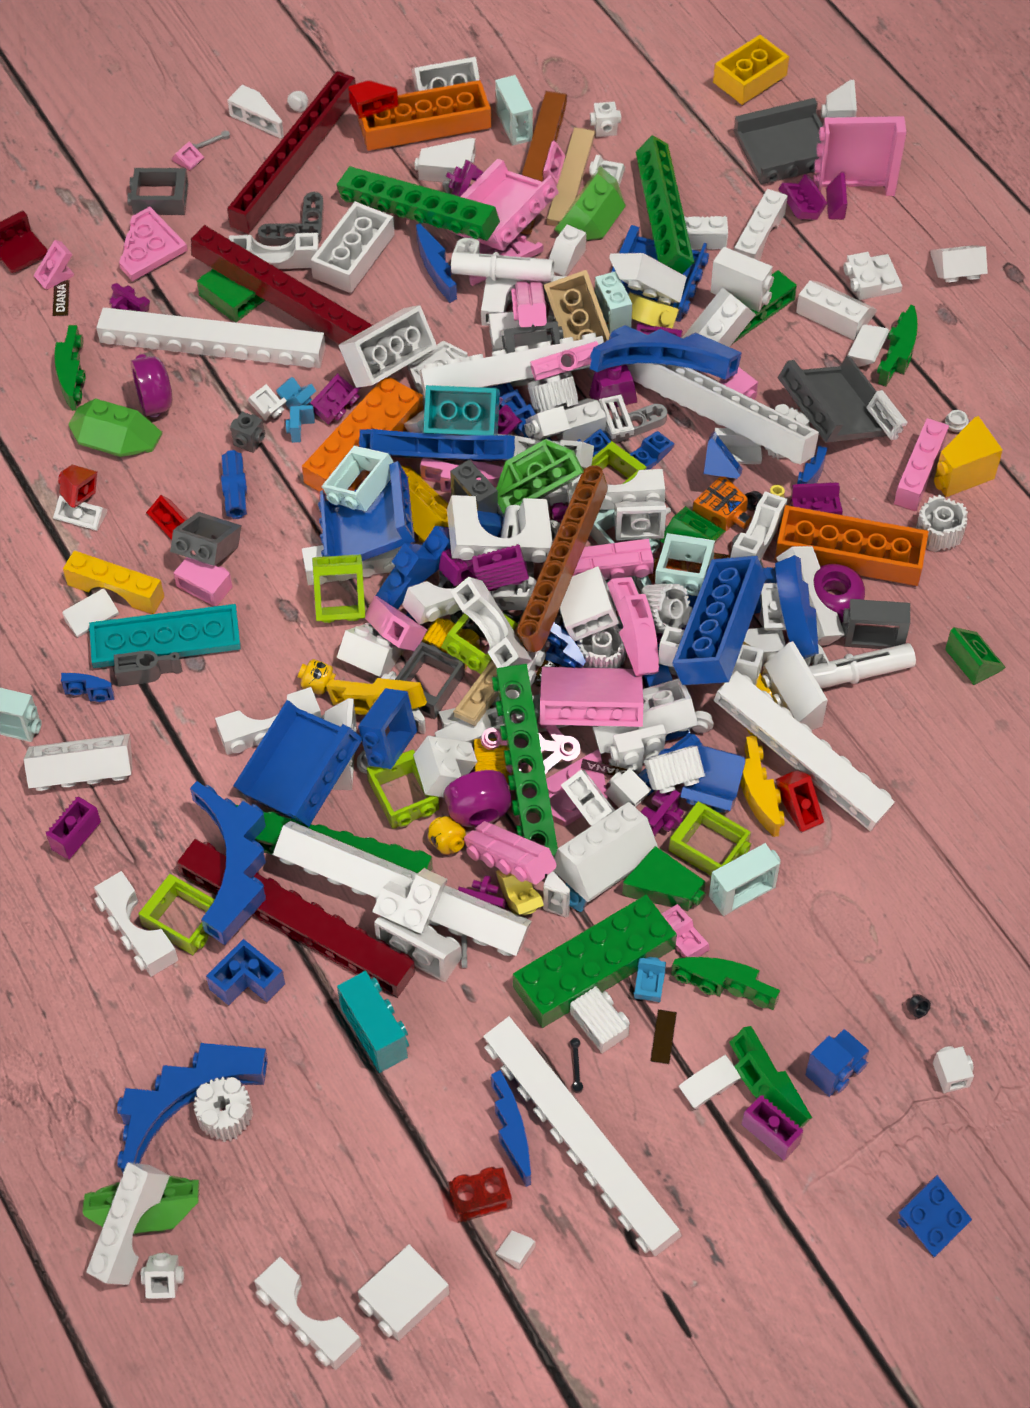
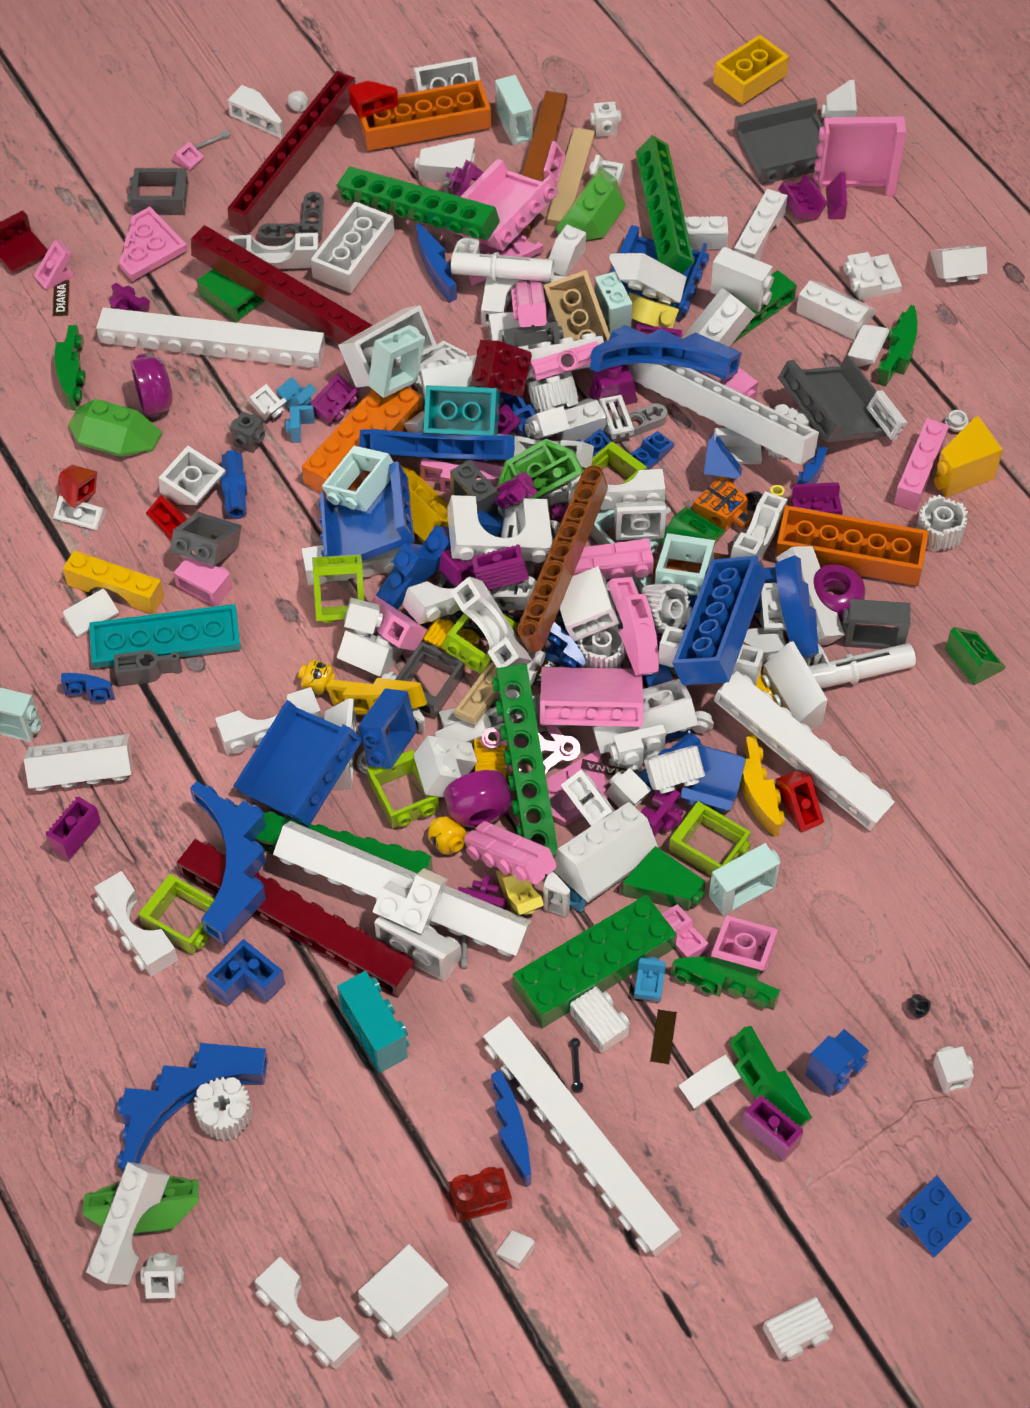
none -> white slope [159,446,226,505]
none -> white brick [344,598,383,634]
none -> light aqua window [368,325,425,398]
none -> dark red bracket [470,339,532,397]
none -> magenta hips [494,473,538,510]
none -> bright pink slope [711,915,778,971]
none -> white brick [763,1296,833,1360]

